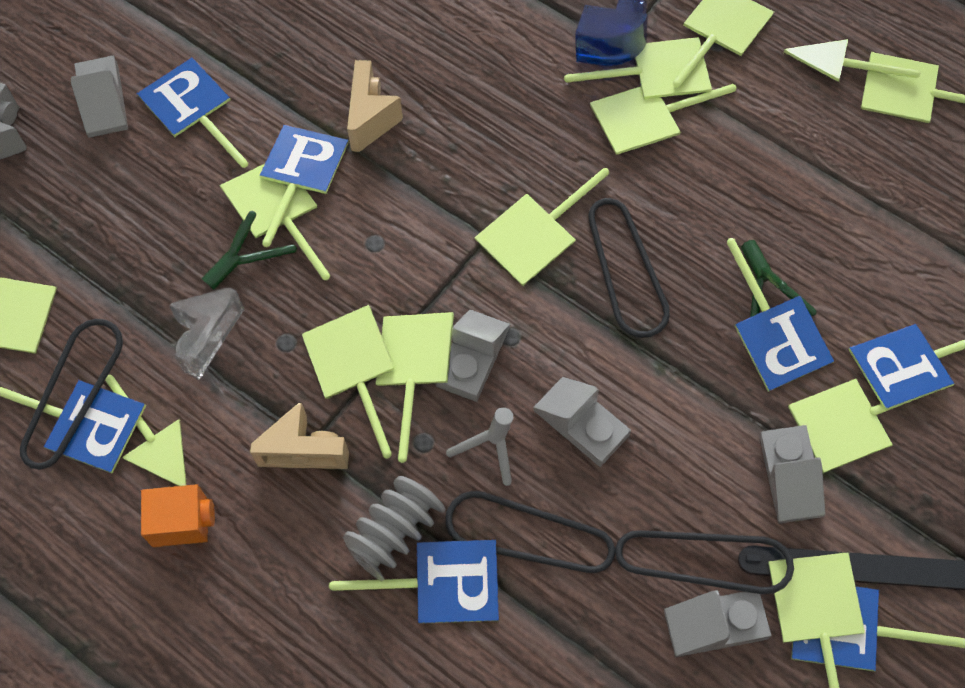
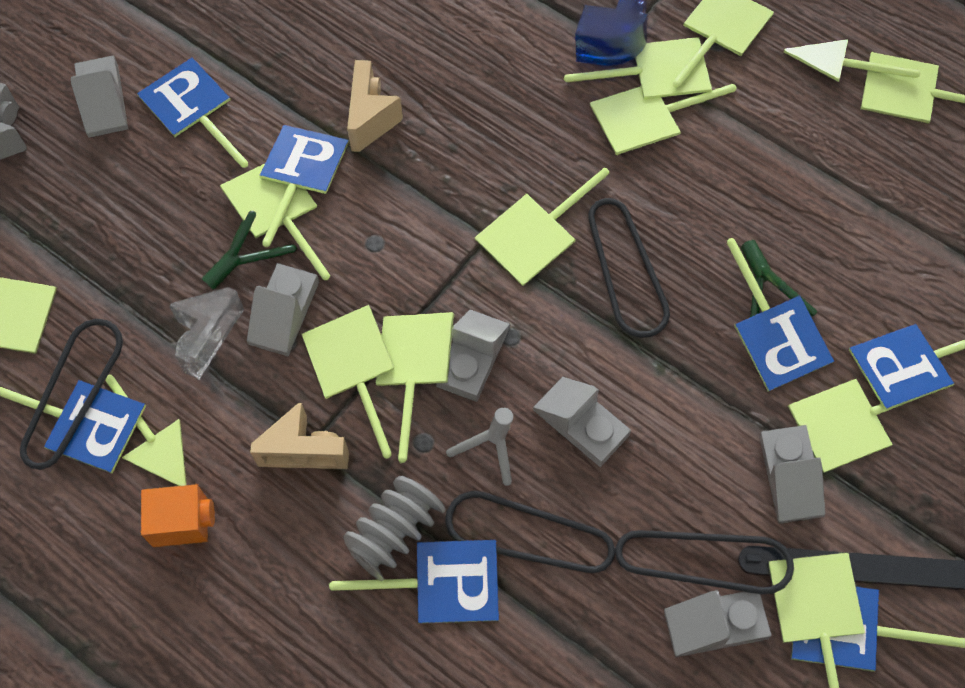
none -> light grey slope [247,263,319,356]

